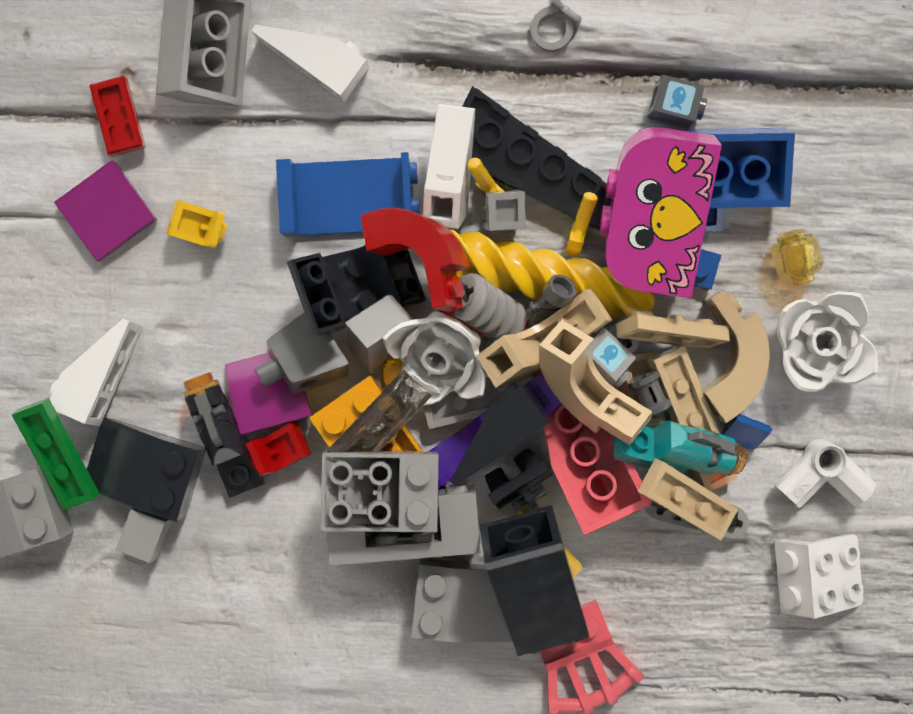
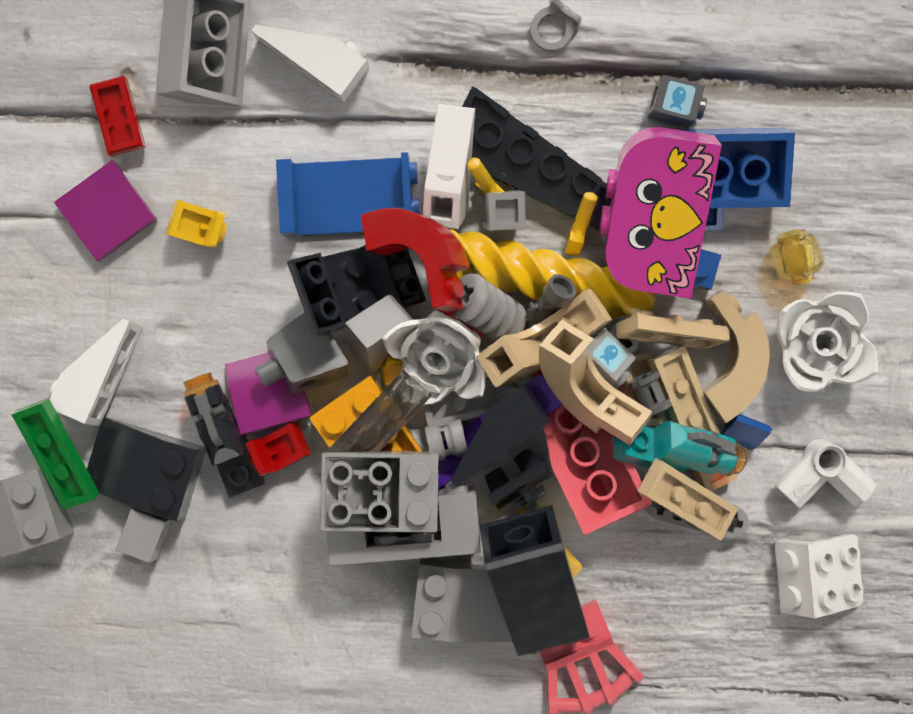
none -> light grey wheel [425,419,467,462]

